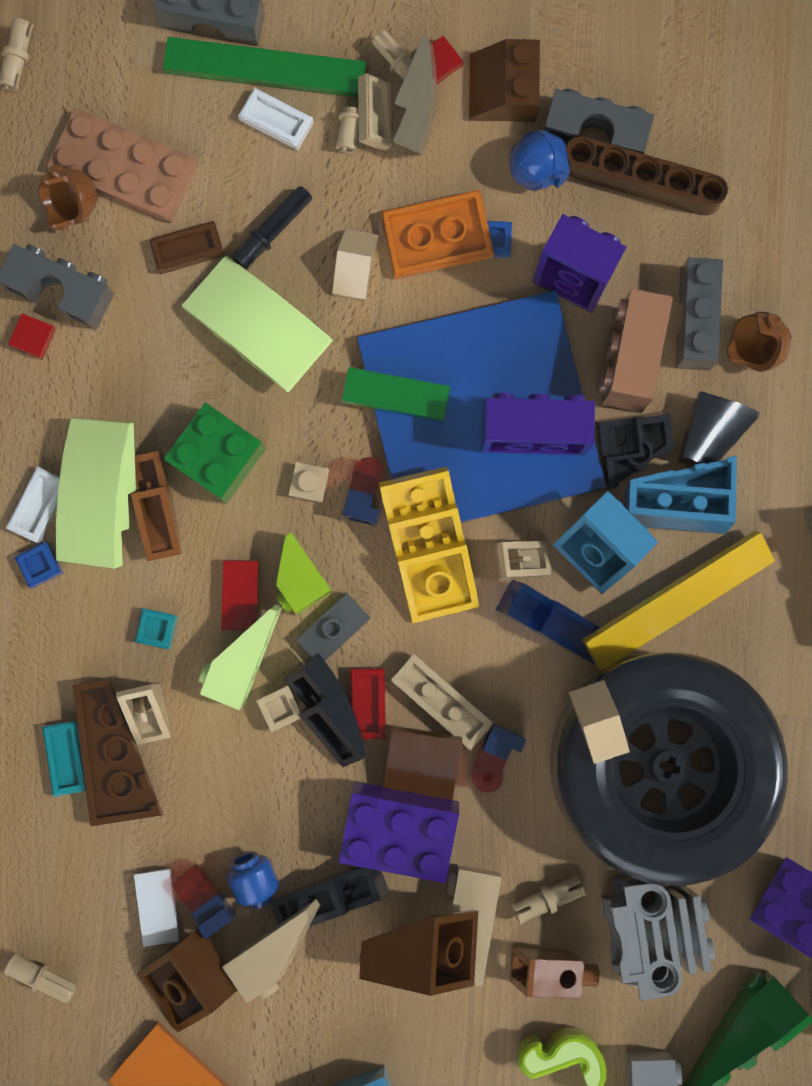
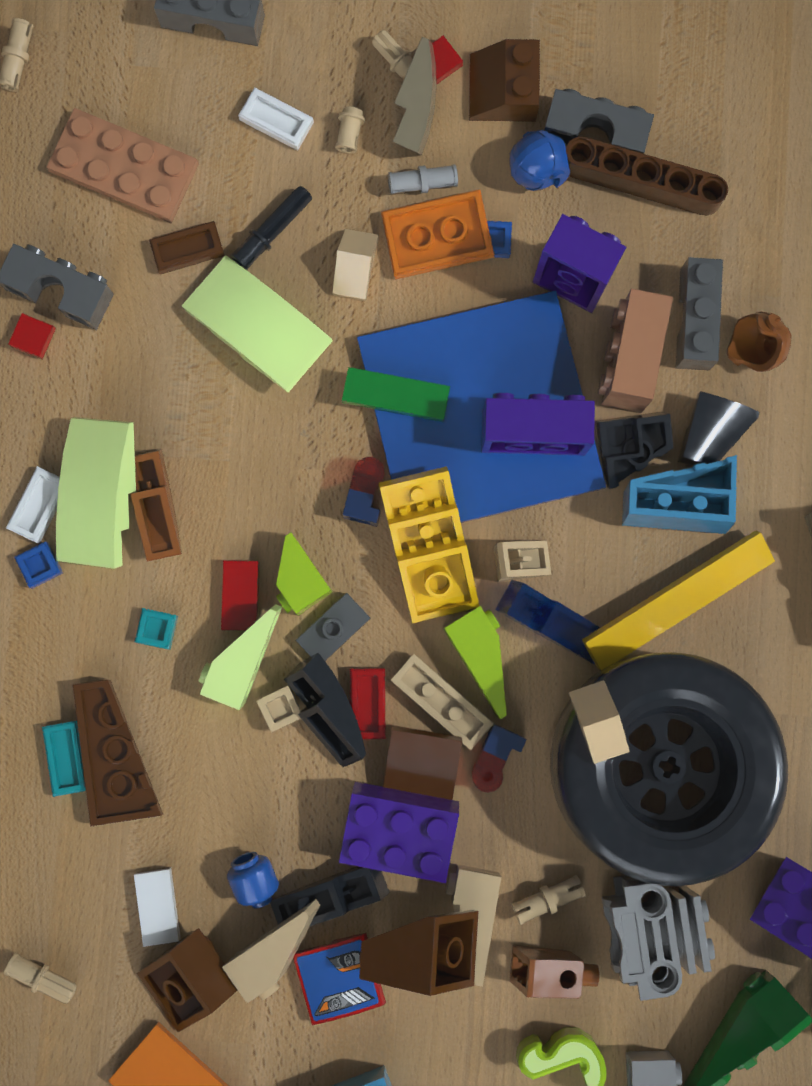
dark orange cap [38,165,98,231] -> none
tan slope [116,684,171,745] -> none
green tile [162,37,366,98] -> none
green brick [164,402,266,504] -> none
leg [172,863,236,939] -> none
tan plate [289,462,330,504] -> none
tan tile [358,73,392,151] -> none
dark azure brick [553,491,658,594] -> none
none -> slope [293,933,386,1025]
none -> light grey pin [388,164,458,194]
none -> lime slope [443,606,507,719]

